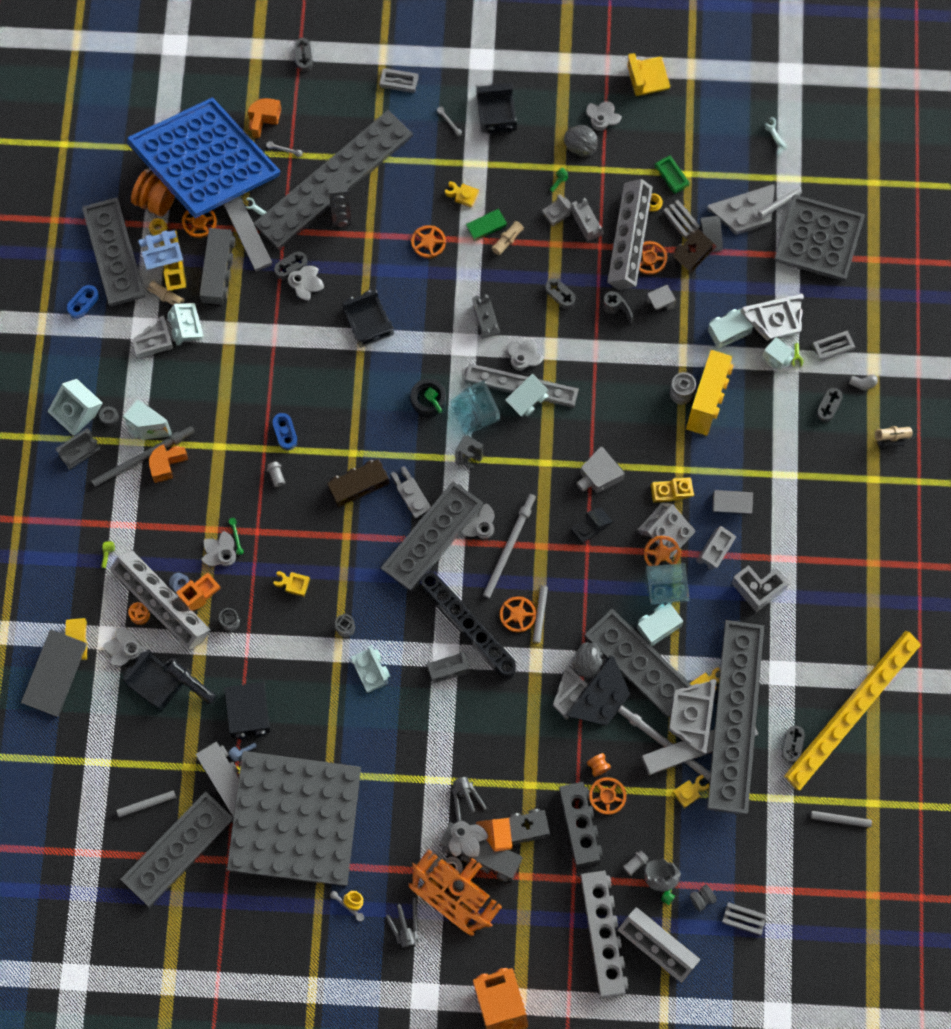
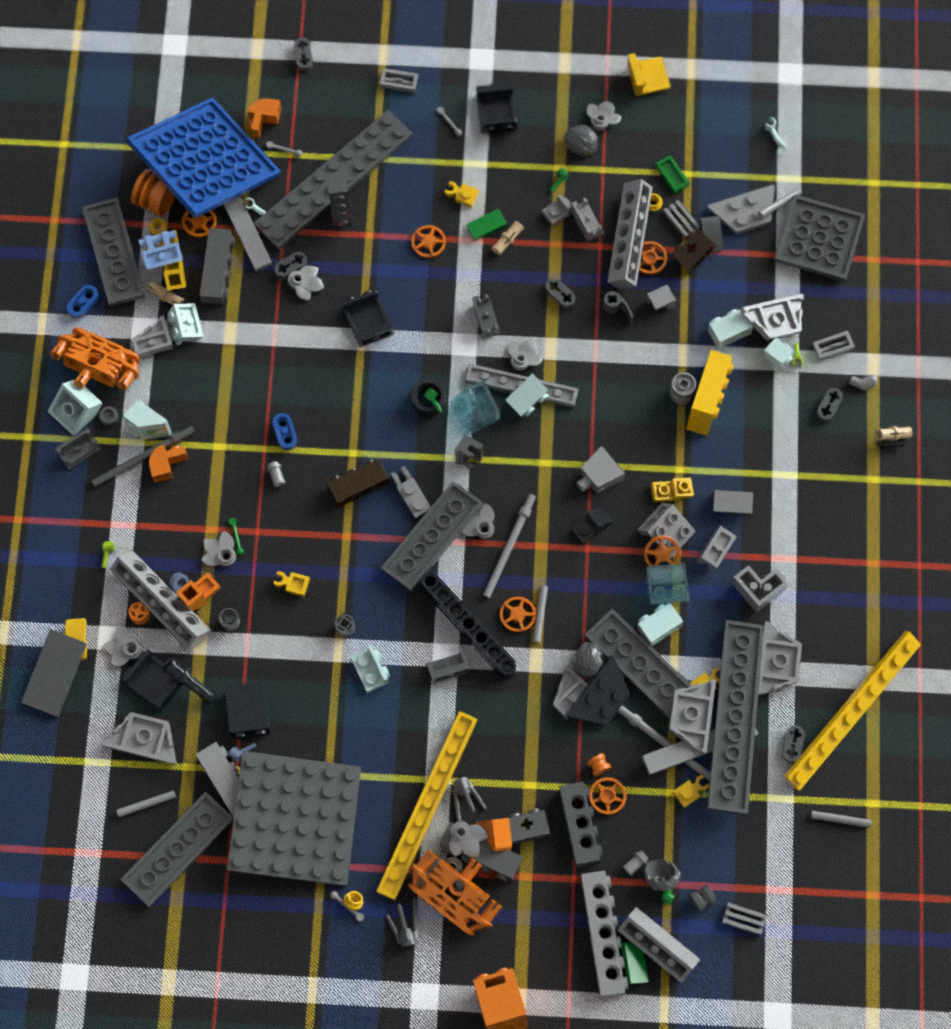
none -> orange piece [50,327,140,391]
none -> light grey wing [102,712,177,765]
none -> yellow plate [376,711,477,901]
none -> green tile [621,942,649,985]
none -> light grey wing [758,621,802,696]

